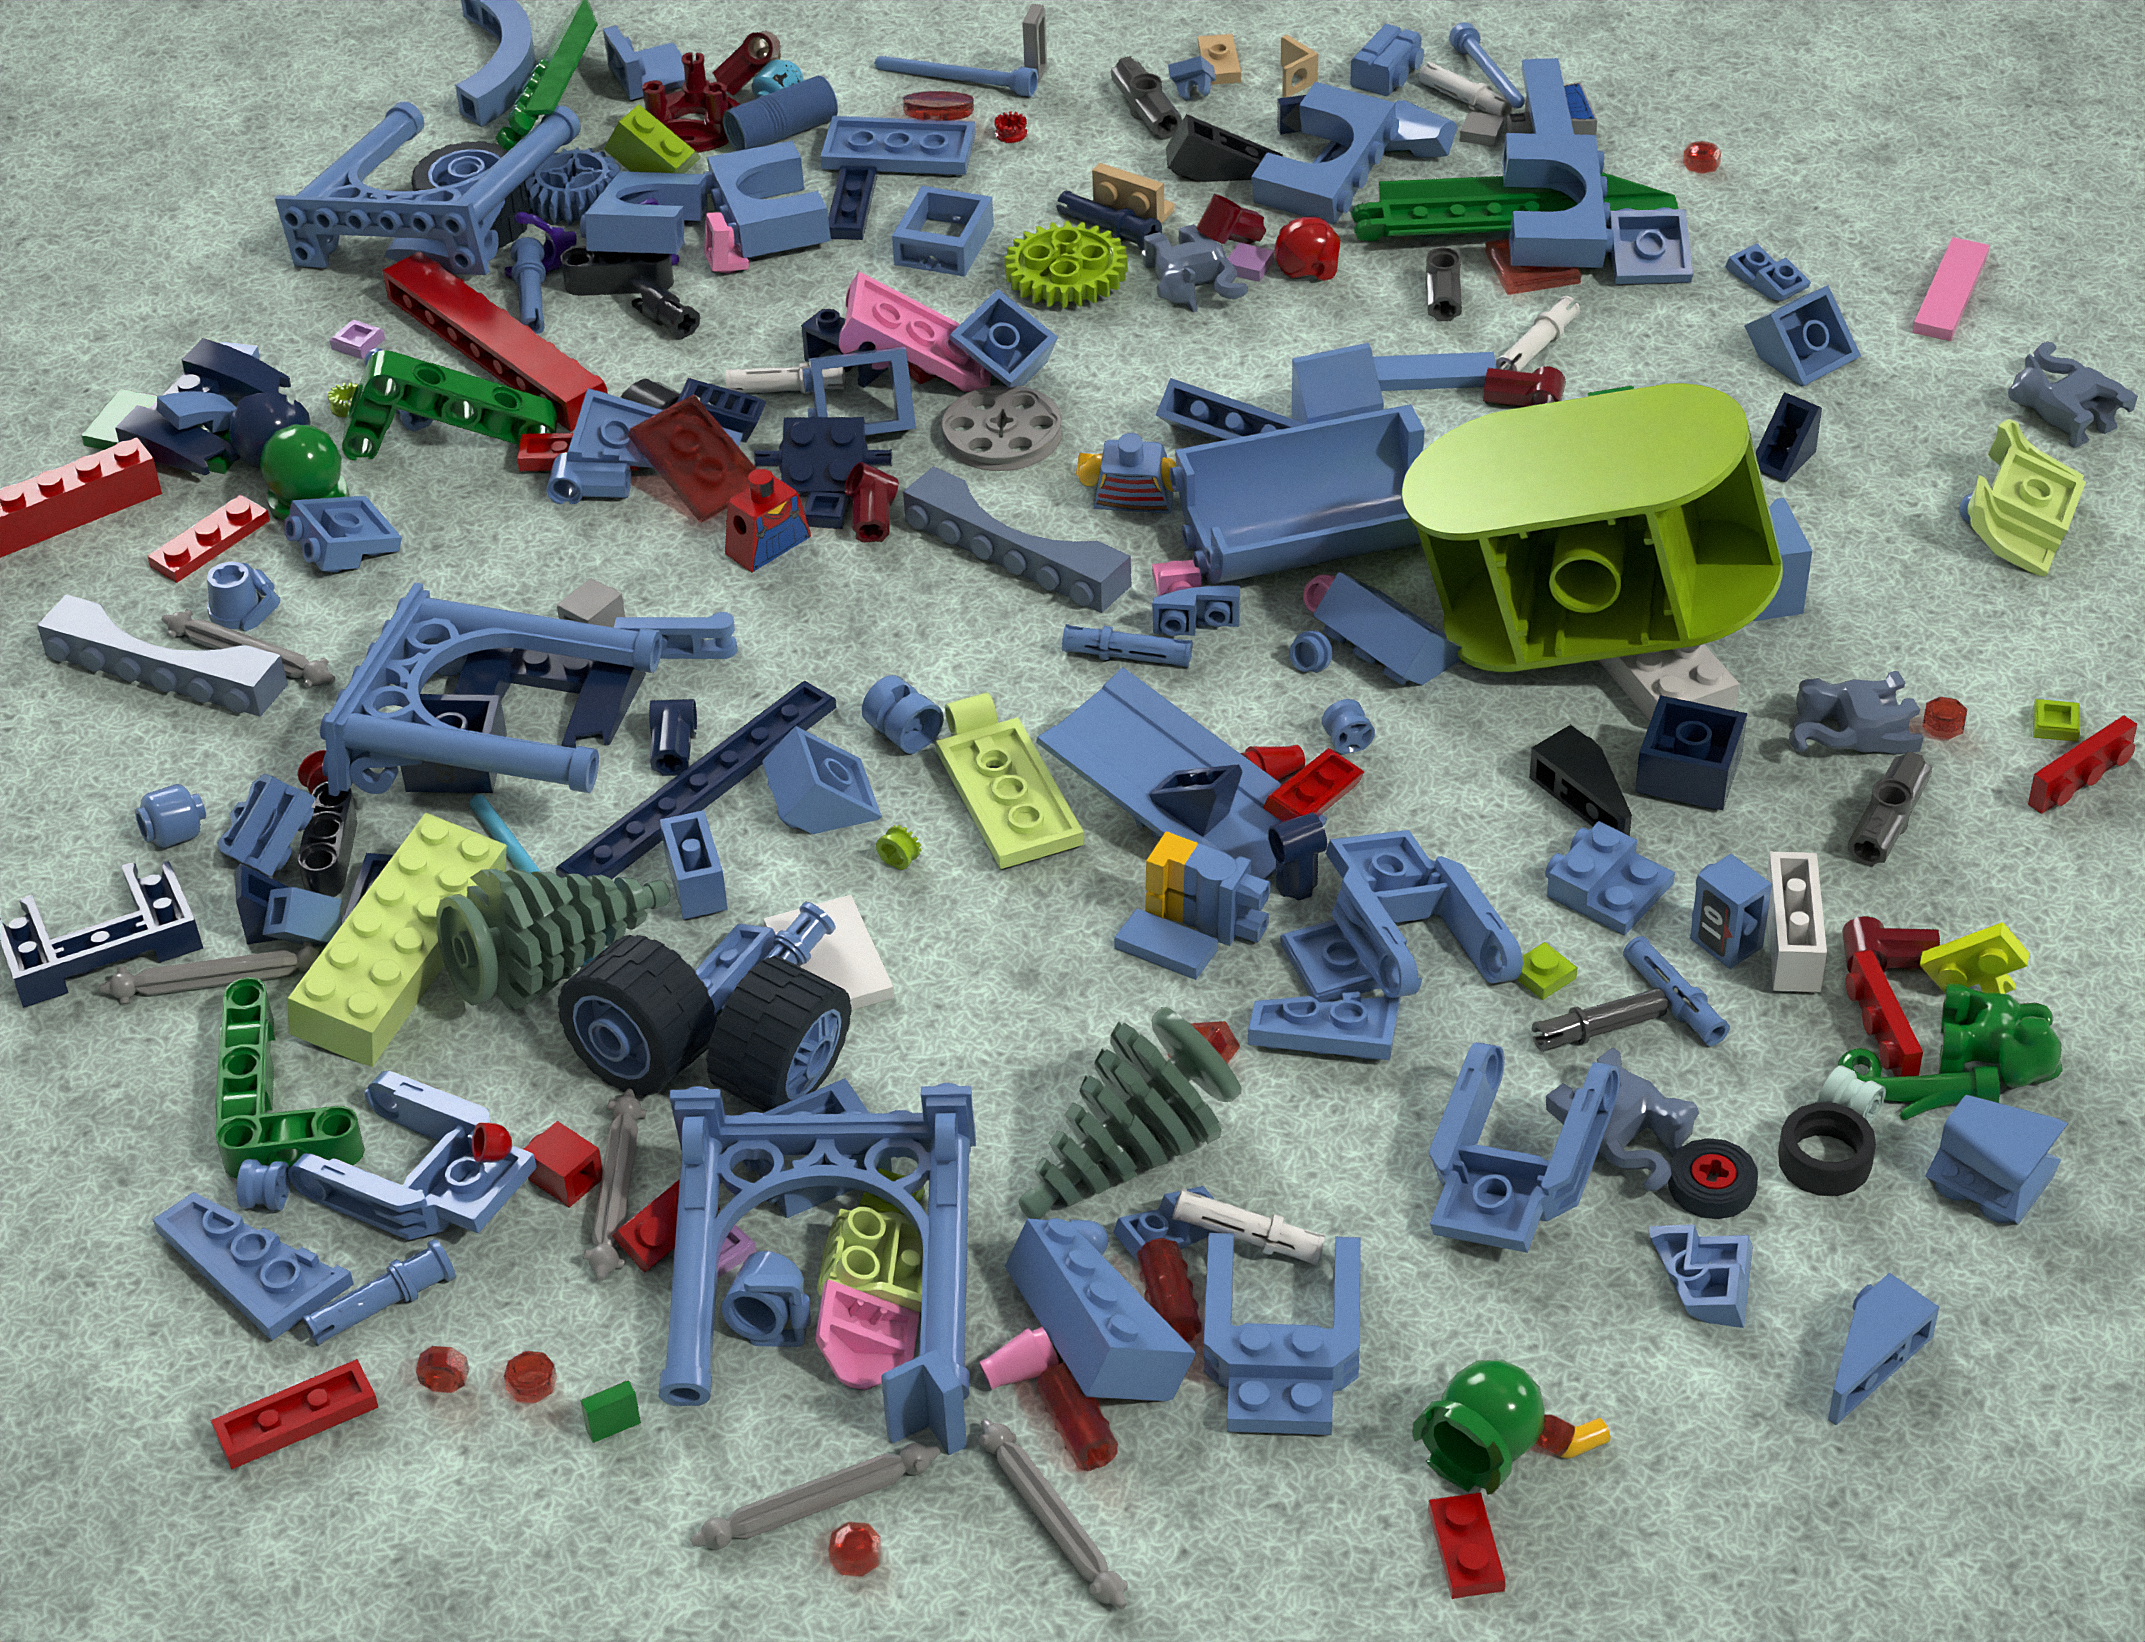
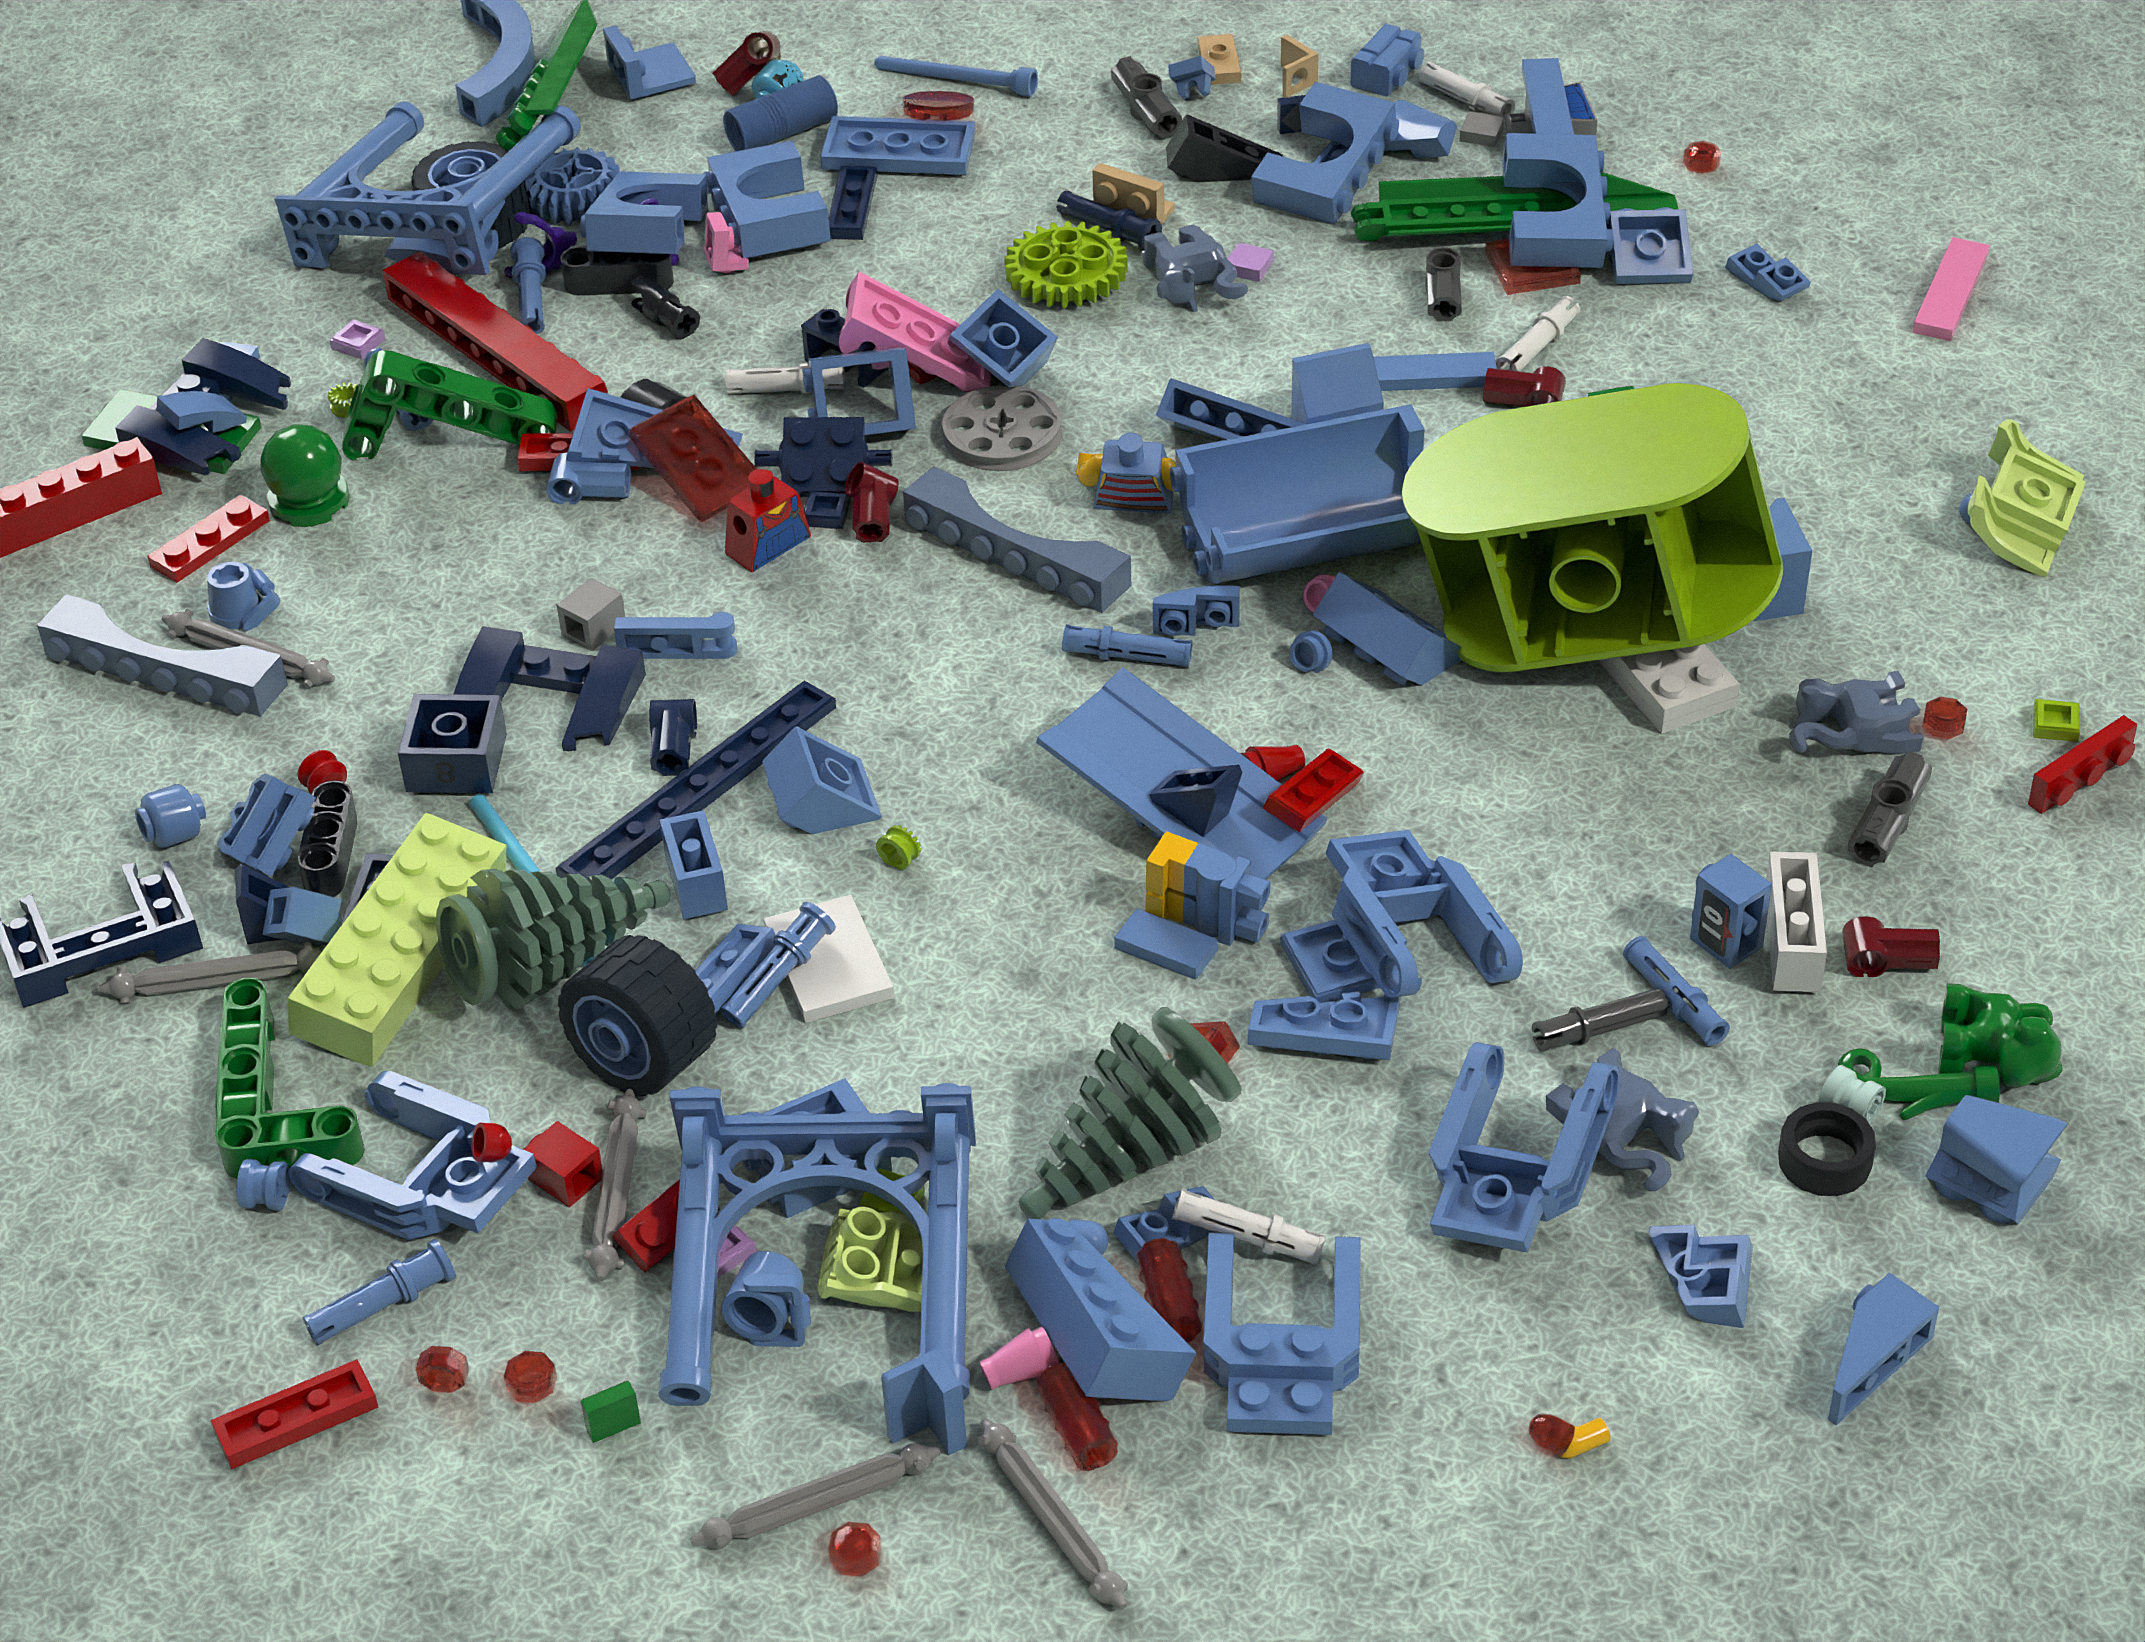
medium blue wing [153,1192,354,1341] -> none
dark blue cylinder [229,393,311,468] -> none
medium blue plate [284,496,402,572] -> none
medium blue arch [320,583,662,796] -> none
lime slope [604,104,701,174] -> none
dark red piece [642,52,740,153] -> none
dark blue slope [675,378,766,443] -> none
black wheel [706,956,852,1112] -> none
bright pink slope [815,1279,920,1390] -> none
medium blue wheel [861,675,944,754] -> none
medium blue window [892,186,994,277] -> none
yellowish green hinge [935,692,1084,870] -> none
red bush [994,111,1027,143] -> none
light grey tile [1022,4,1047,83] -> none
bright pink bracket [1152,559,1201,596] -> none
dark red piece [1196,194,1266,245] -> none
dark blue piece [1268,812,1327,901] -> none
red cap [1274,217,1341,281] -> none
medium blue wheel [1322,699,1375,754] -> none
green tile [1412,1359,1545,1495] -> none
red plate [1428,1492,1506,1599] -> none
medium blue piece [1449,22,1525,109] -> none
lime plate [1516,942,1578,1000] -> none
black slope [1529,724,1632,836] -> none
medium blue plate [1545,821,1675,936] -> none
dark blue brick [1635,695,1748,811] -> none
black bush [1668,1138,1758,1219] -> none
medium blue slope [1744,285,1861,387] -> none
dark blue slope [1756,392,1822,482] -> none
red plate [1845,950,1923,1077] -> none
neon yellow plate [1920,922,2030,994] -> none
sand blue animal [2008,341,2138,448] -> none

